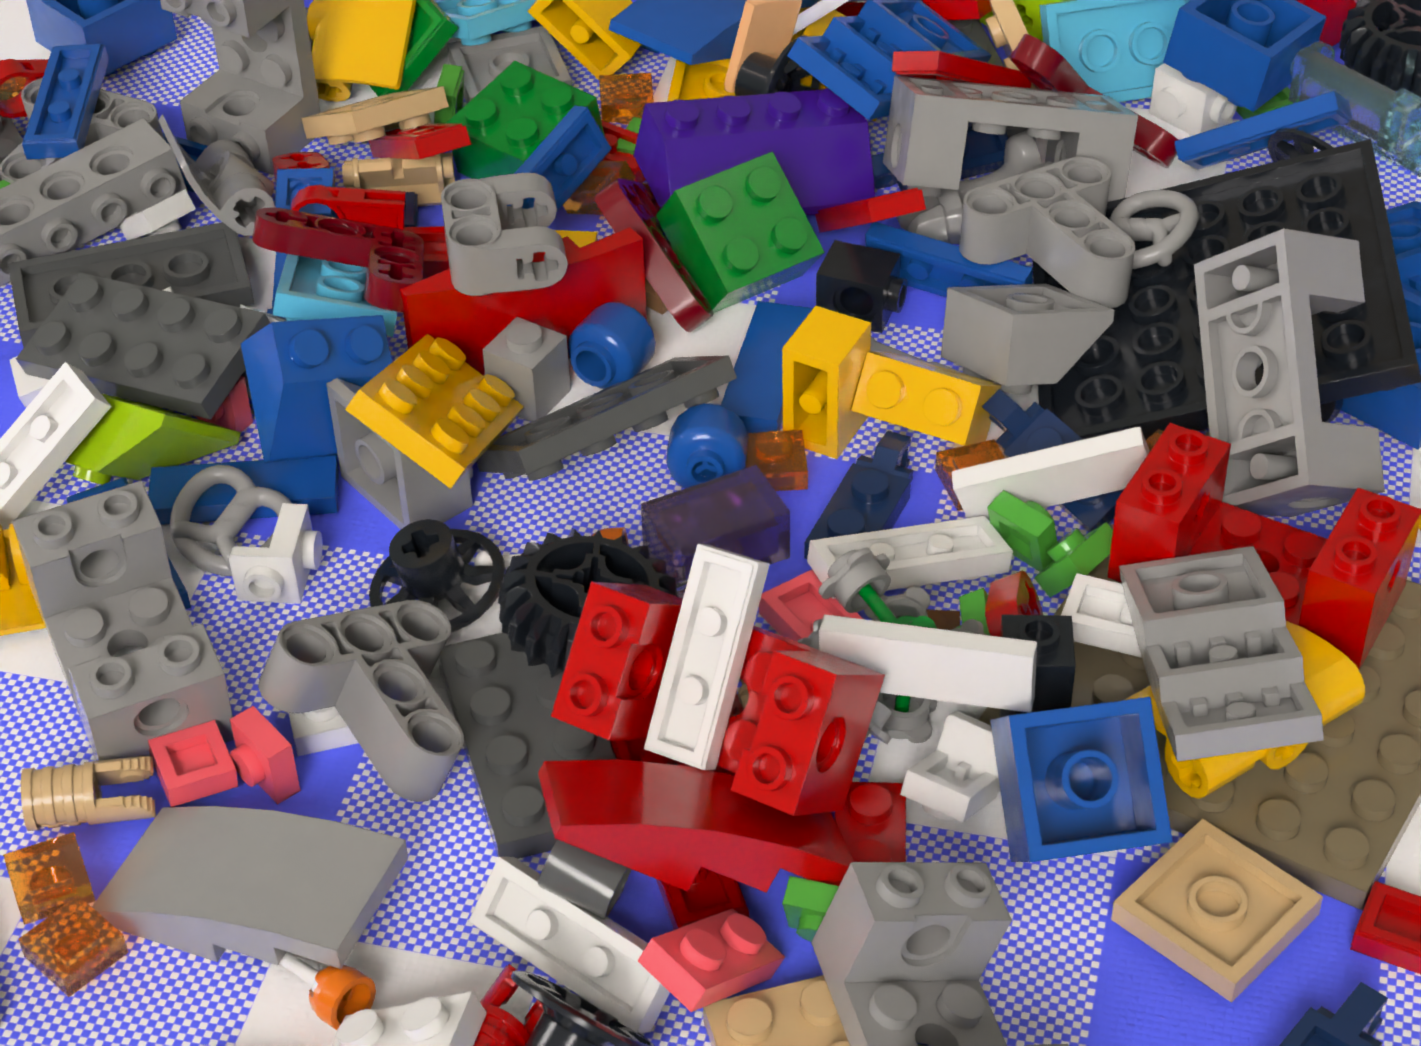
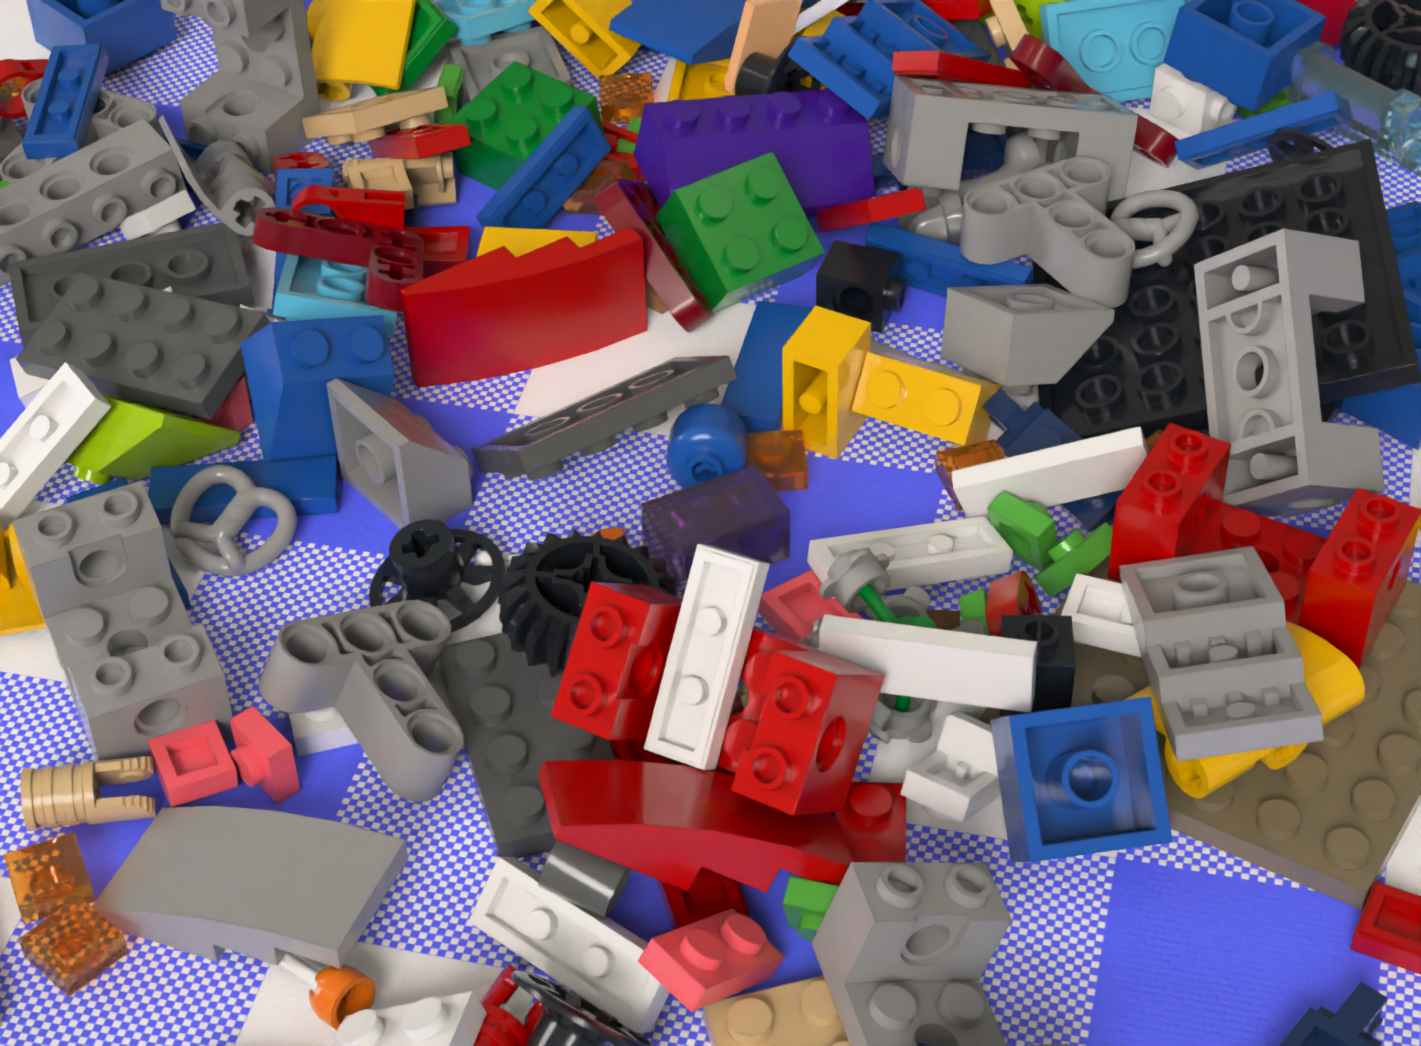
white bracket [229,503,323,604] -> none
yellow plate [345,334,524,489] -> none
light grey piece [441,173,568,296] -> none
light grey brick [483,317,571,422] -> none
blue head [568,302,656,389] -> none
dark blue hinge [804,431,913,559] -> none
tan plate [1111,818,1323,1003] -> none
none -> tan plate [347,159,414,210]

